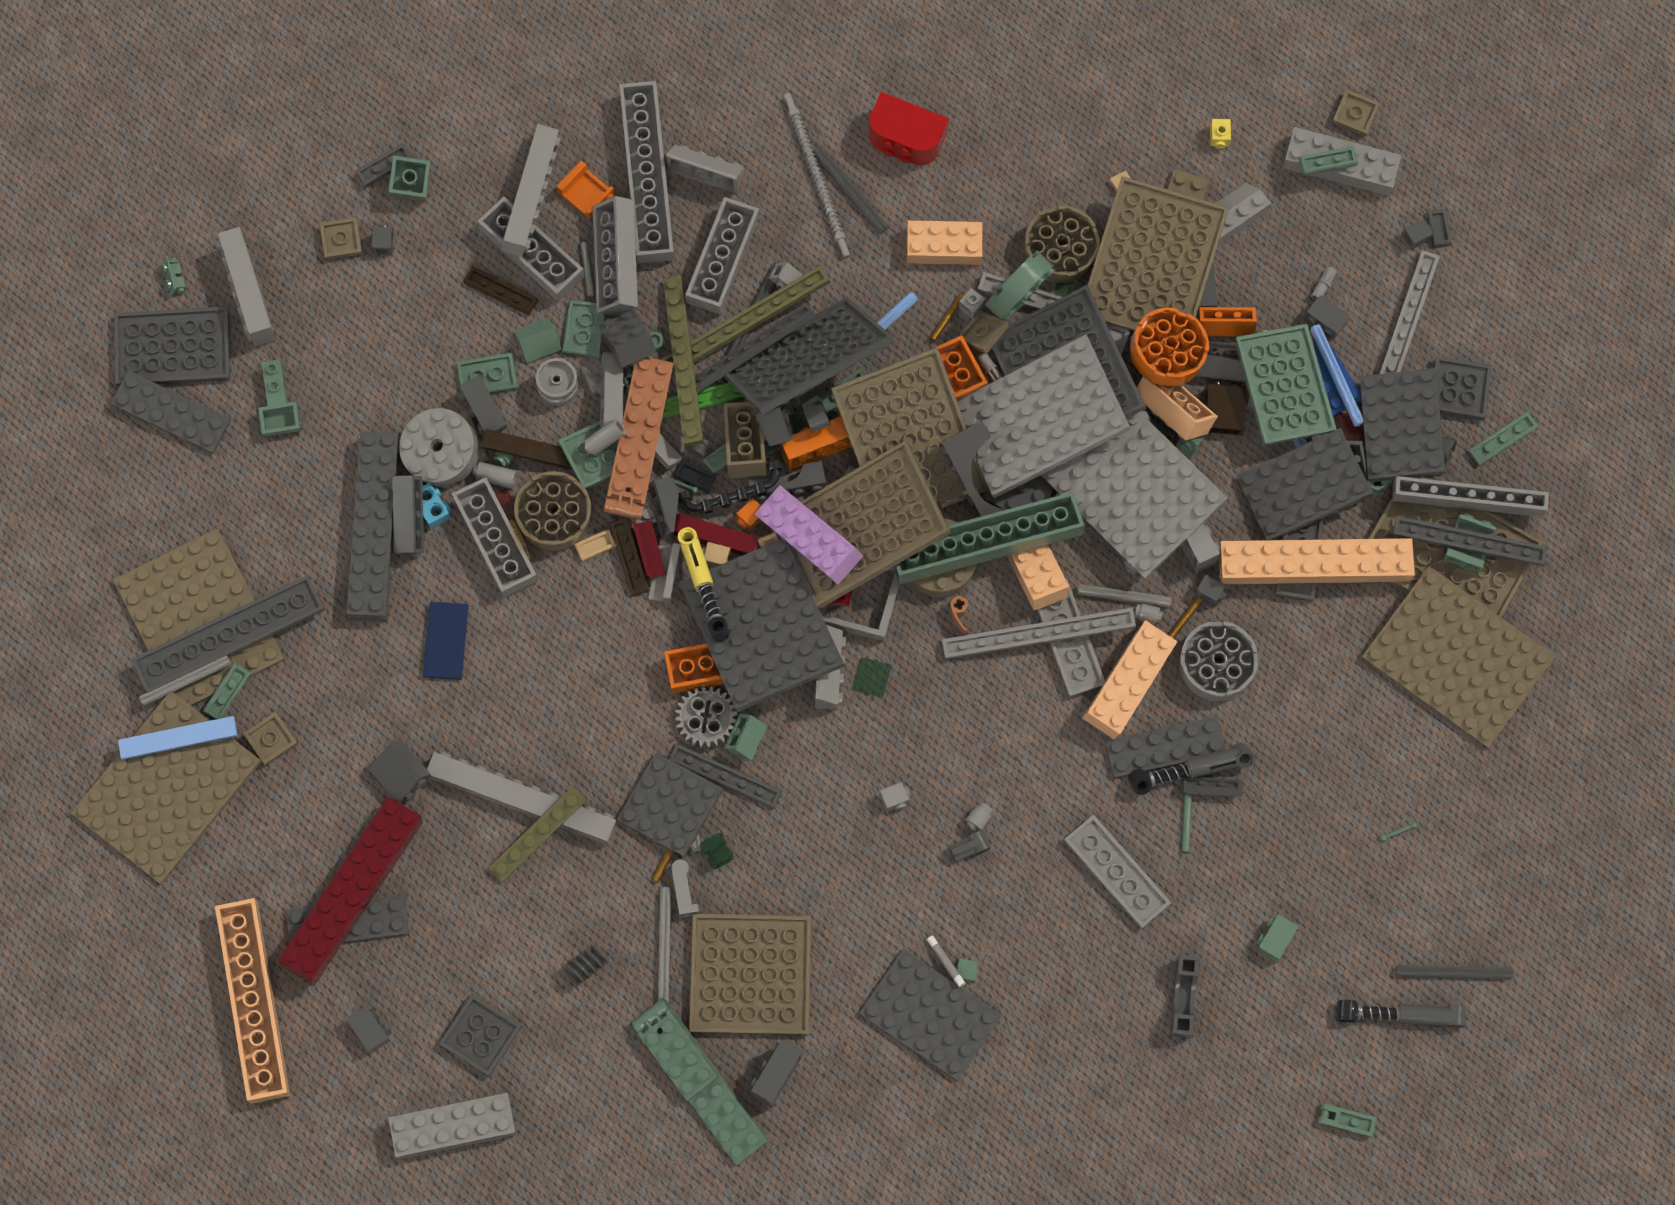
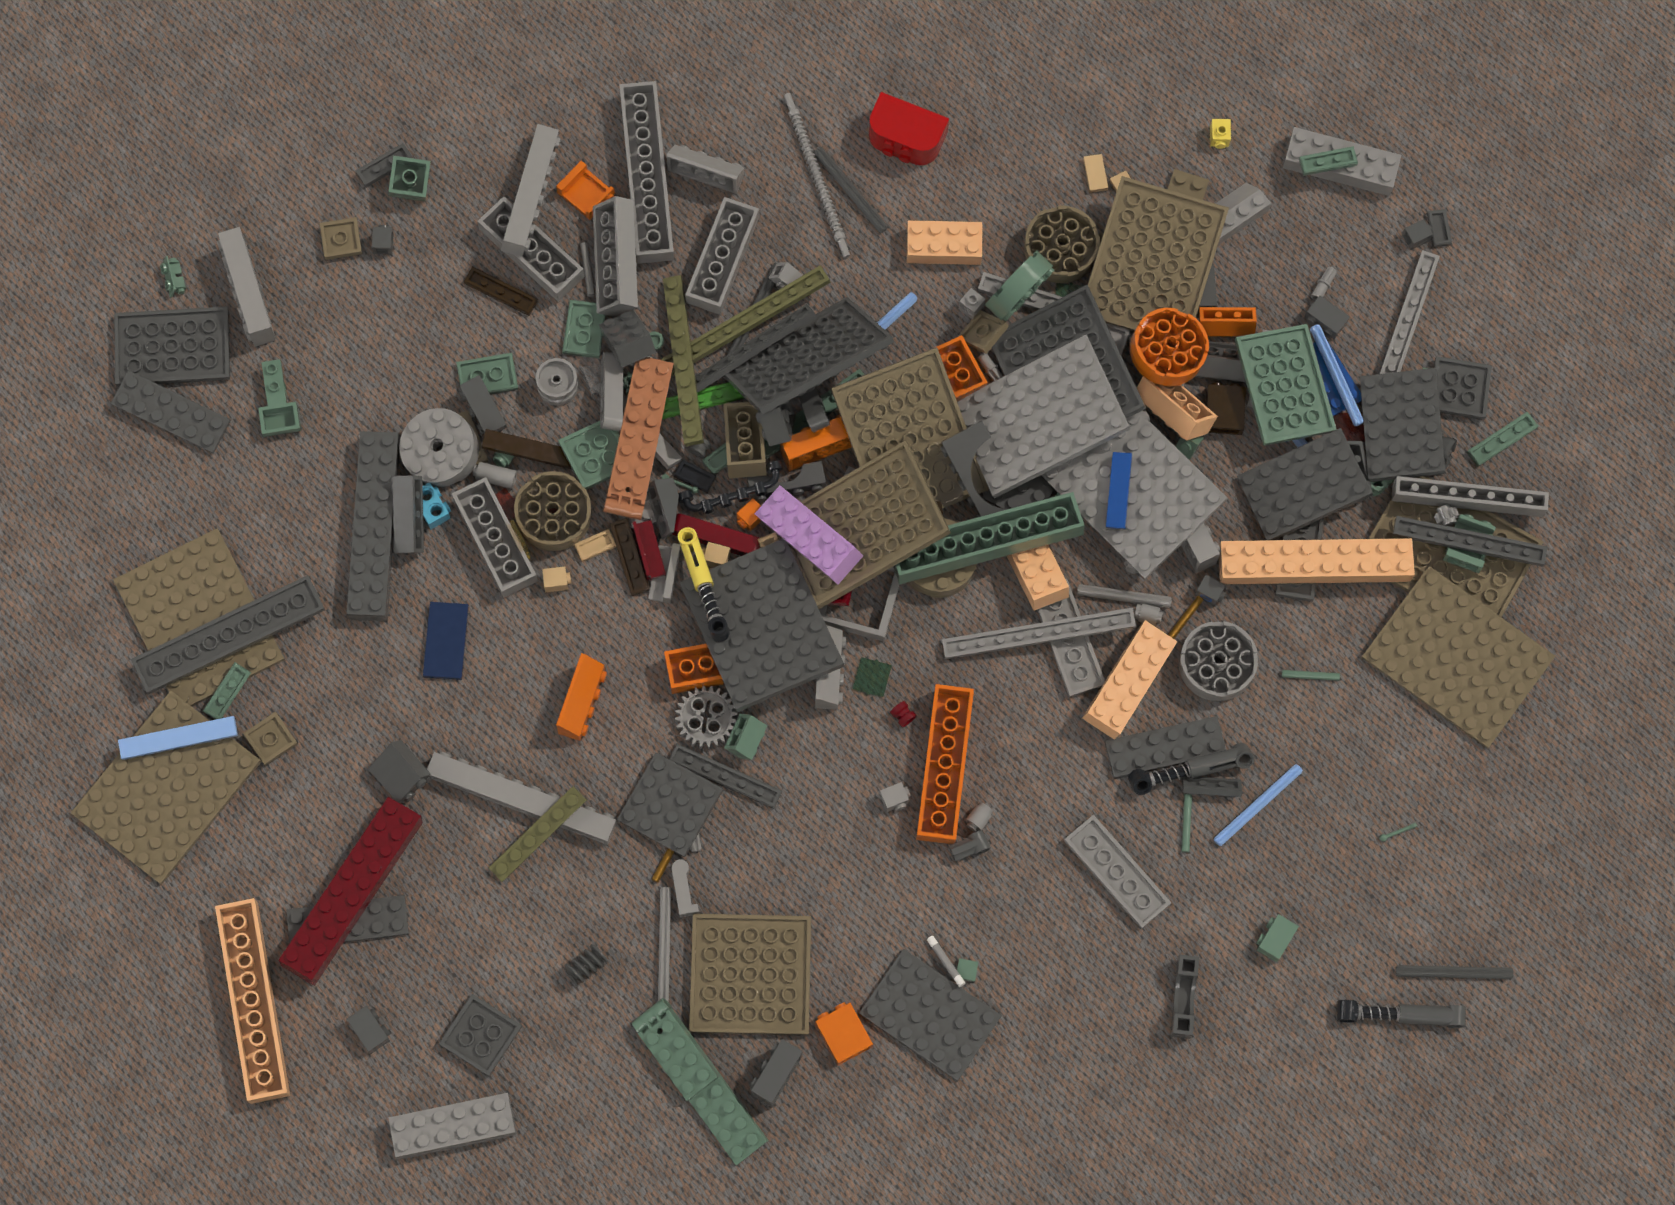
light grey axle [139,655,231,705] -> none
sand green slope [513,317,562,364] -> none
light grey brick [584,419,626,455] -> none
clear green wheel [700,833,735,869] -> none
pearl gold bar [929,294,964,342] -> none
nougat panel [950,596,968,636] -> none
sand green plate [1317,1103,1377,1138] -> none
dark tan plate [1332,89,1380,137] -> none
none -> tan brick [542,567,571,593]
none -> orange slope [556,653,607,741]
none -> orange brick [815,1002,873,1066]
none -> dark red wheel [890,701,917,728]
none -> orange brick [916,684,974,844]
none -> tan tile [1083,154,1108,193]
none -> blue tile [1106,452,1132,529]
none -> light blue axle [1214,764,1303,846]
none -> sand green bar [1281,670,1340,681]
none -> light grey gear [1434,504,1459,526]

